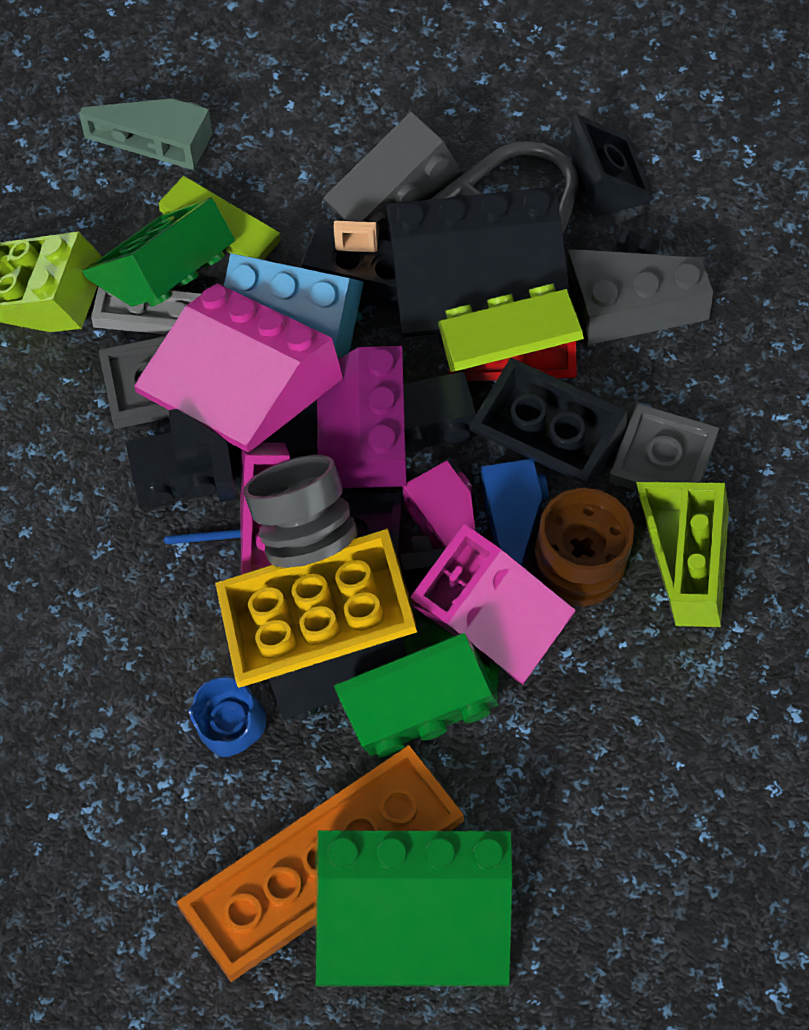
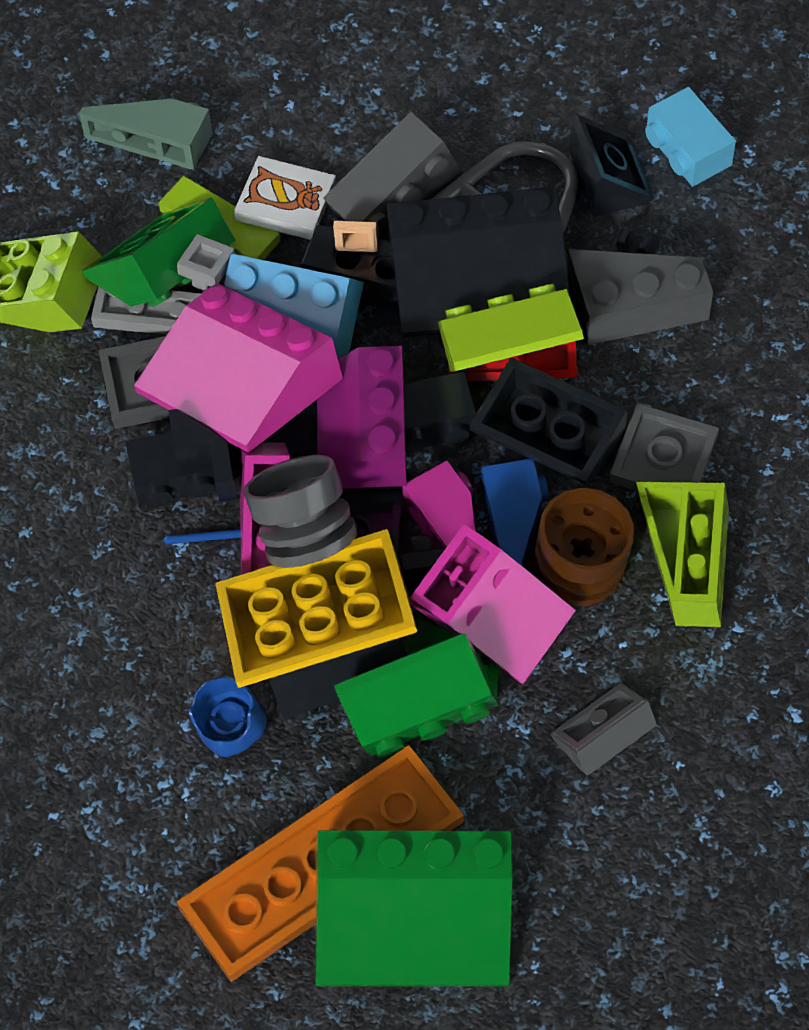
none -> light grey tile [177,234,235,291]
none -> white tile [234,156,336,240]
none -> dark grey slope [551,682,656,775]
none -> medium azure brick [645,87,736,187]

